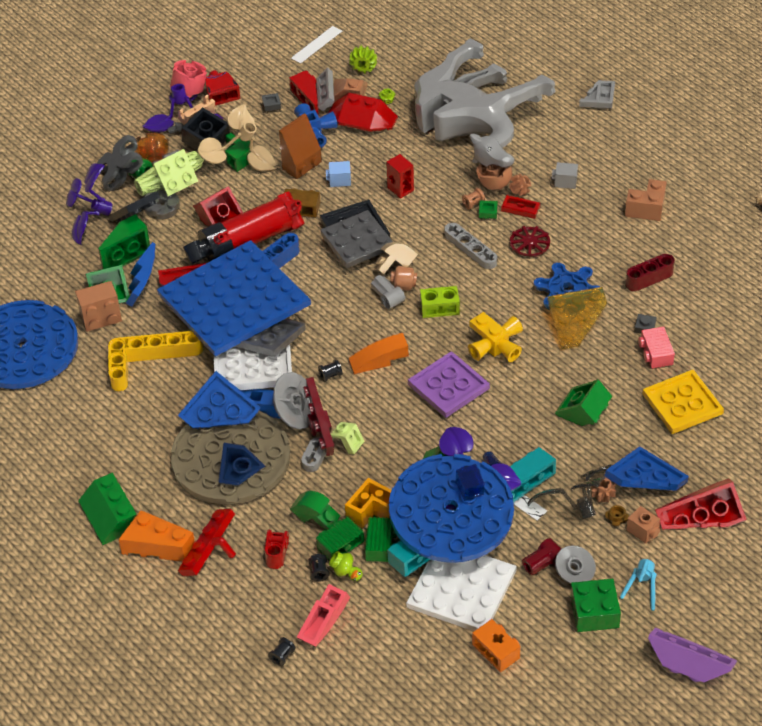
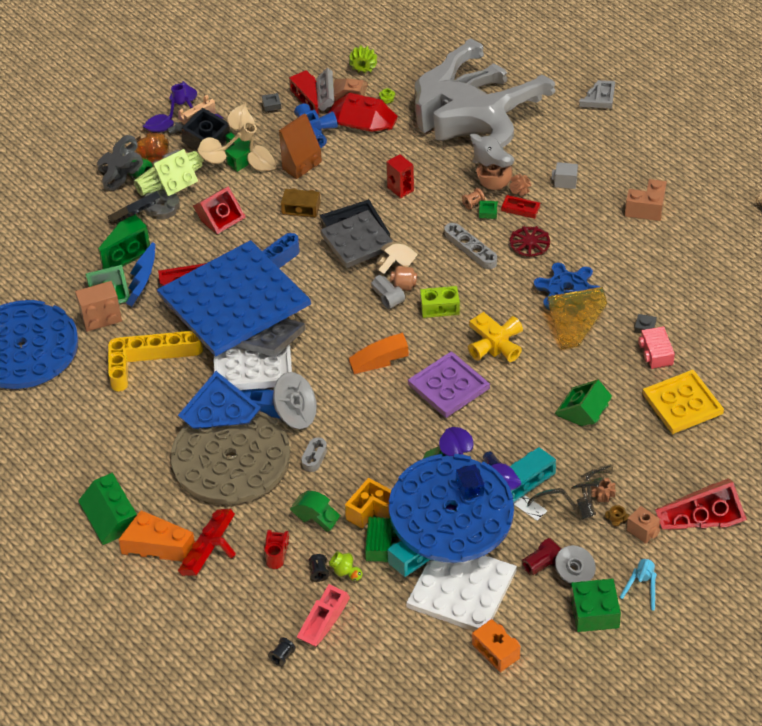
dark purple plant [66,163,113,245] -> none
coral brick [170,60,207,98] -> none
red piece [183,191,305,264] -> none
red torso [205,70,241,106] -> none
dark blue slope [219,442,265,486] -> none
white sticker [291,26,342,63] -> none
dark red plate [303,377,334,456] -> none
green brick [316,517,364,561] -> none
black bush [318,359,343,382] -> none
light blue brick [326,161,351,187] -> none
yellowish green bracket [331,422,365,454] -> none
blue plate [604,446,689,491] -> none
dark red beam [626,254,675,291] -> none
medium lavender wedge [648,628,737,682] -> none

